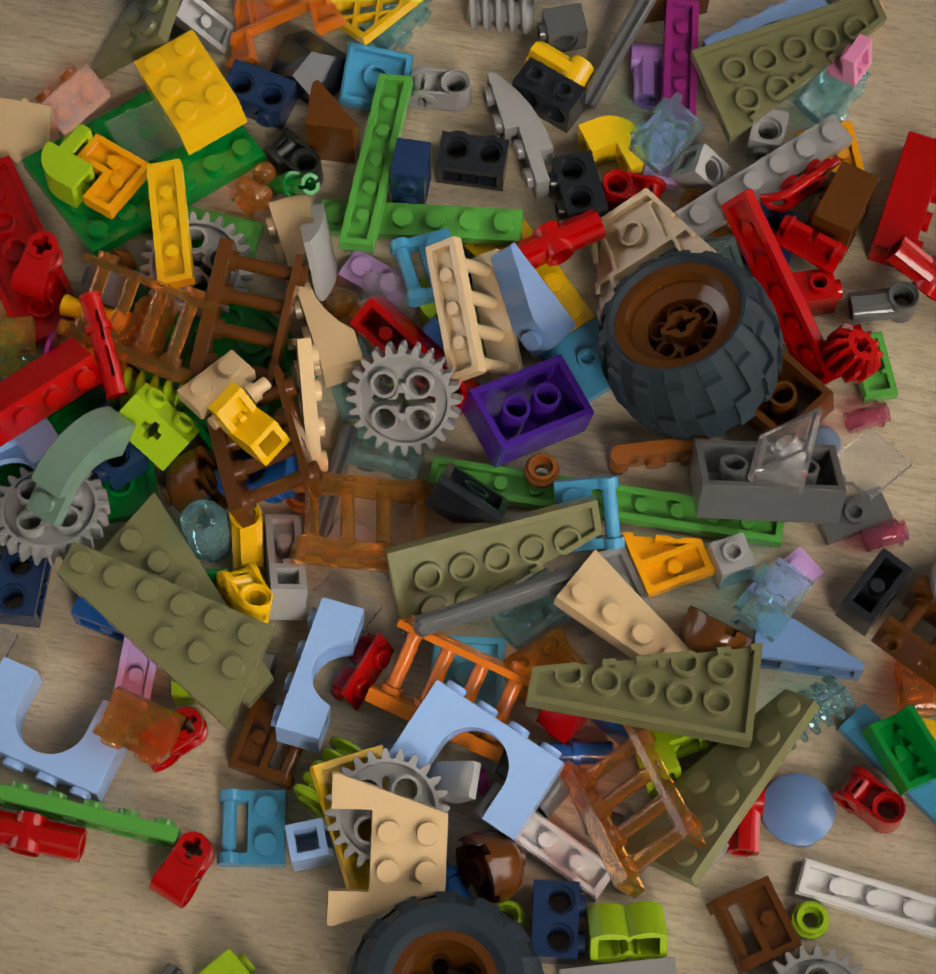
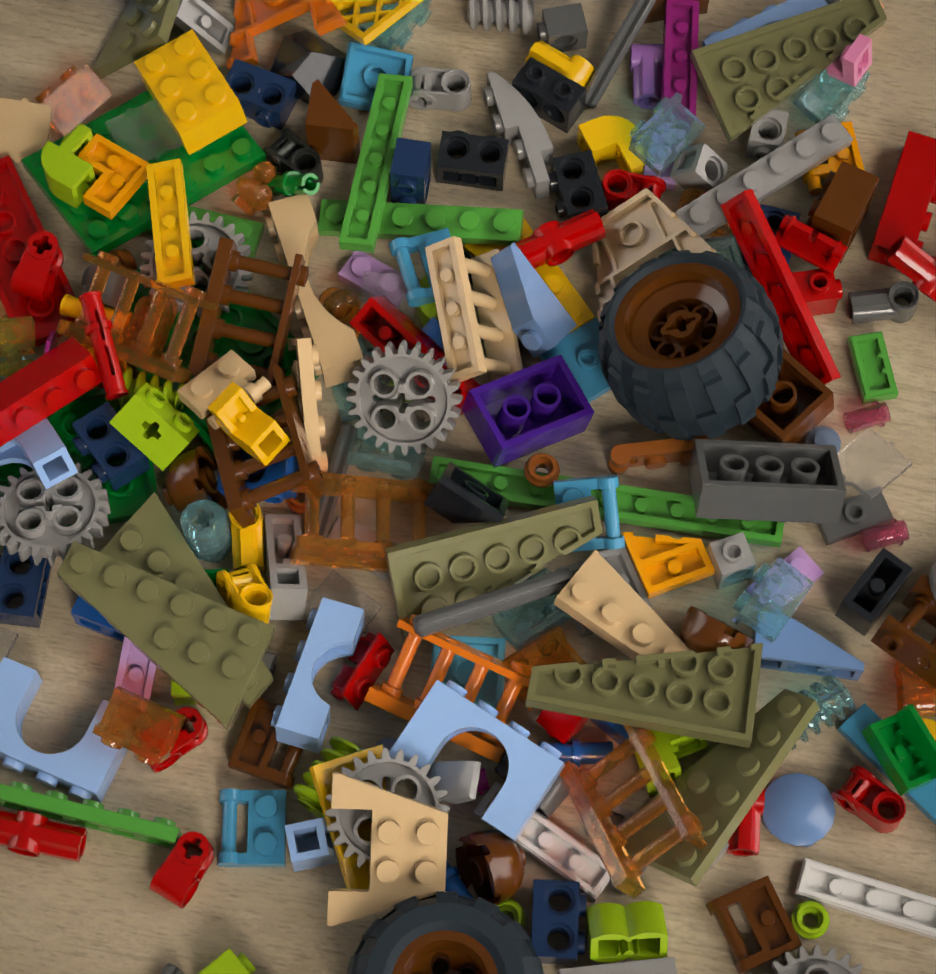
sand green arch [26,406,136,527] -> none
light grey slope [300,203,338,302] -> none
clear slope [747,407,823,495] -> none
red piece [759,157,840,212] -> none
red gear [821,322,884,384] -> none

